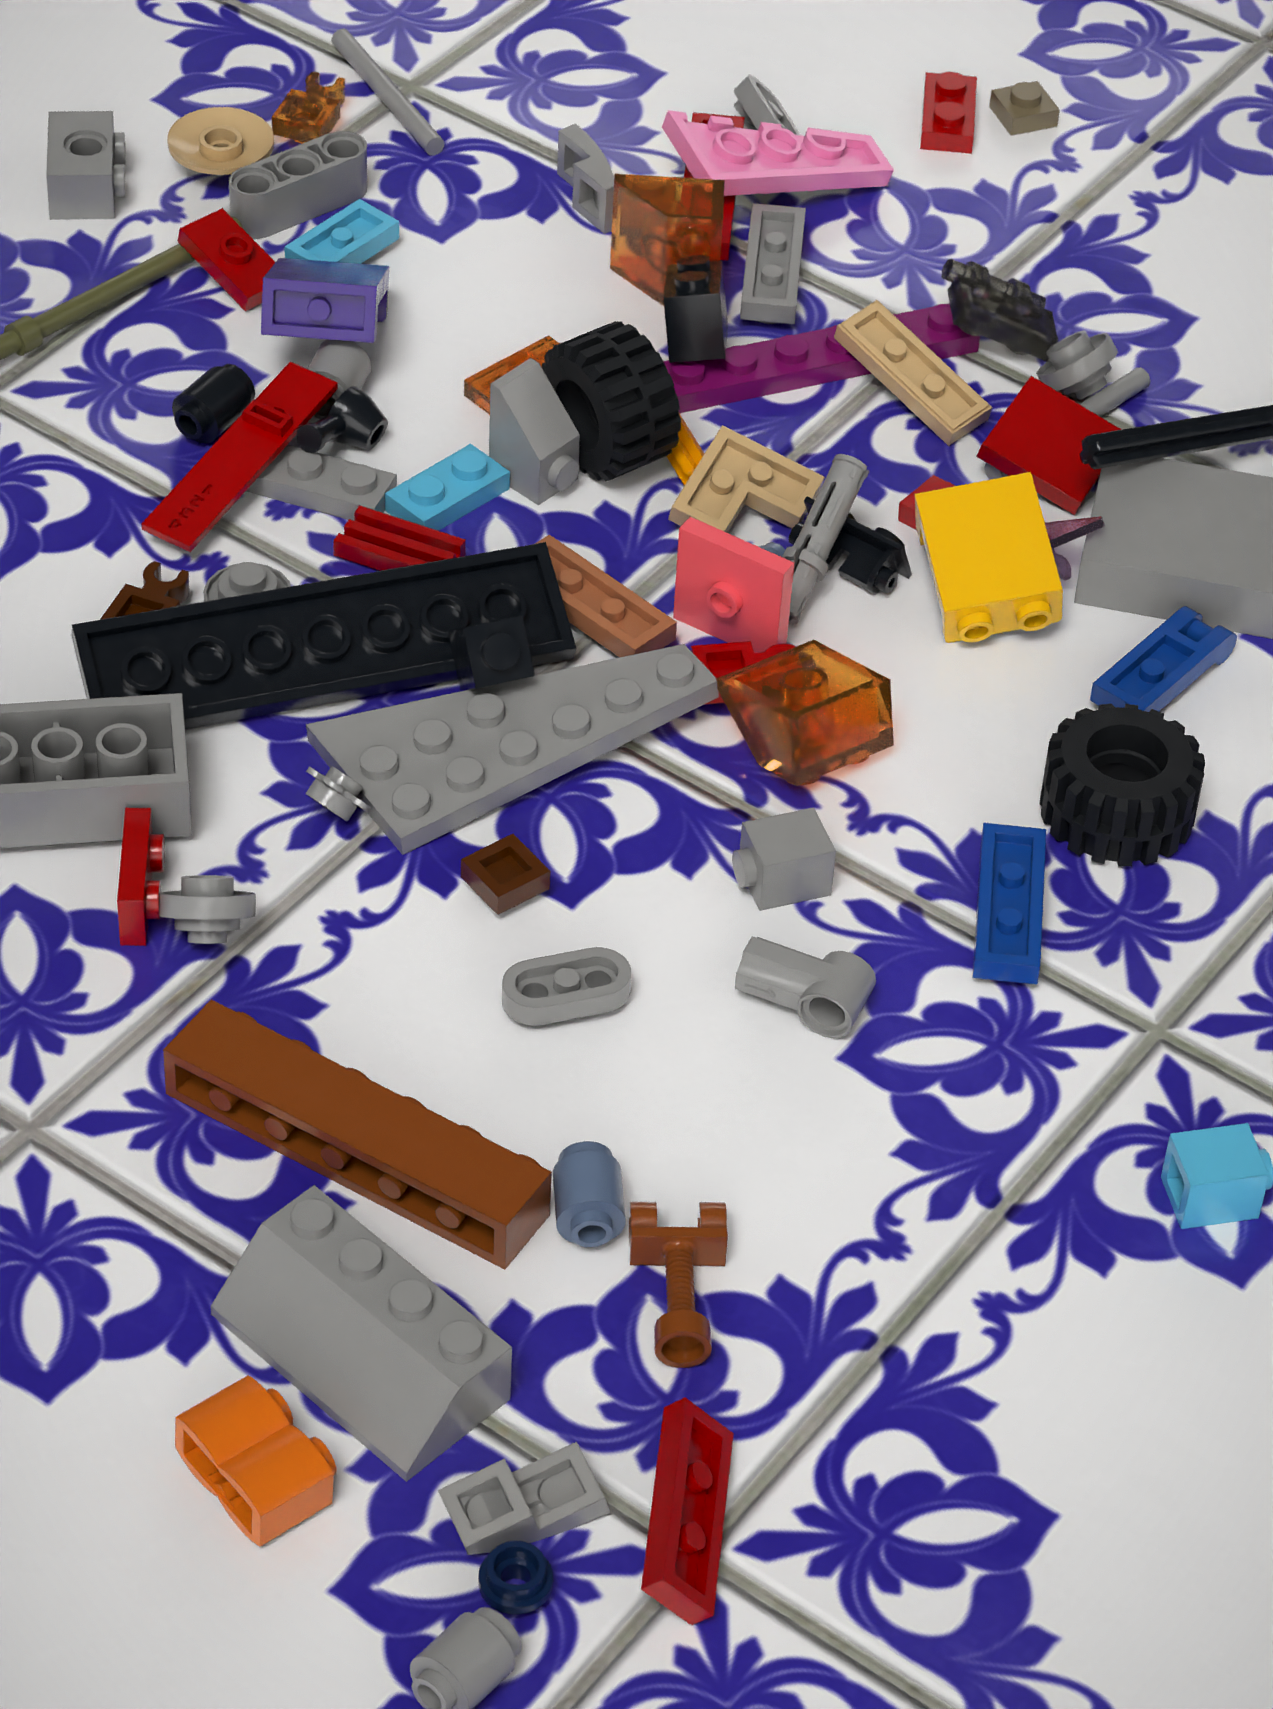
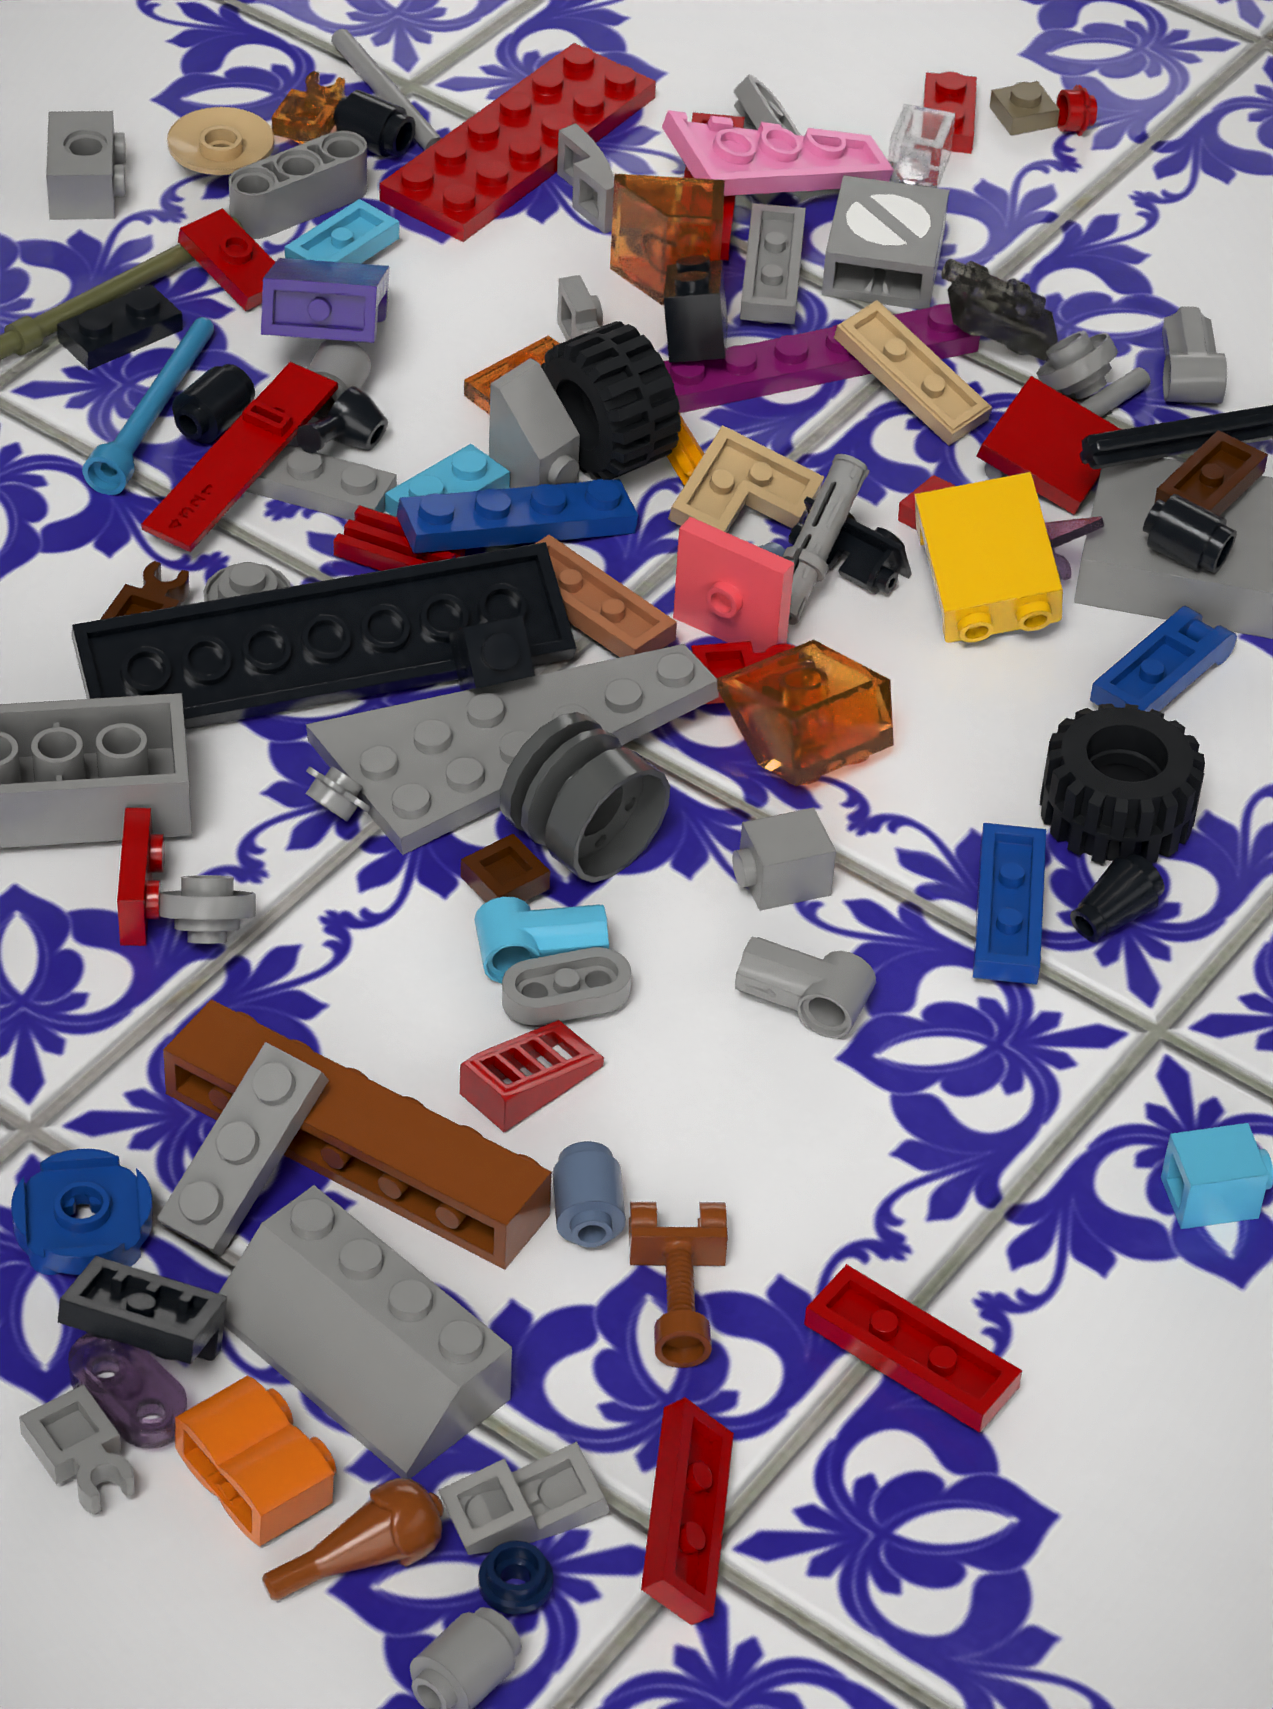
none -> blue plate [11,1149,153,1275]
none -> light grey plate [19,1385,135,1514]
none -> black plate [57,285,183,370]
none -> black bracket [58,1256,227,1364]
none -> clear purple plate [68,1333,188,1448]
none -> dark azure piece [82,317,214,495]
none -> light grey plate [156,1042,329,1257]
none -> dark orange piece [262,1478,444,1601]
none -> black brick [333,90,415,157]
none -> red plate [380,43,656,242]
none -> blue plate [397,479,639,553]
none -> red slope [459,1020,604,1132]
none -> medium azure piece [474,897,609,983]
none -> dark grey wheel [500,712,670,883]
none -> light grey plate [557,275,603,341]
none -> red plate [804,1264,1022,1433]
none -> light grey brick [821,175,950,309]
none -> clear brick [888,103,955,188]
none -> red plate [1056,85,1097,136]
none -> black cone [1070,854,1165,942]
none -> black brick [1143,494,1237,574]
none -> reddish brown plate [1154,430,1268,516]
none -> light grey piece [1162,307,1227,403]

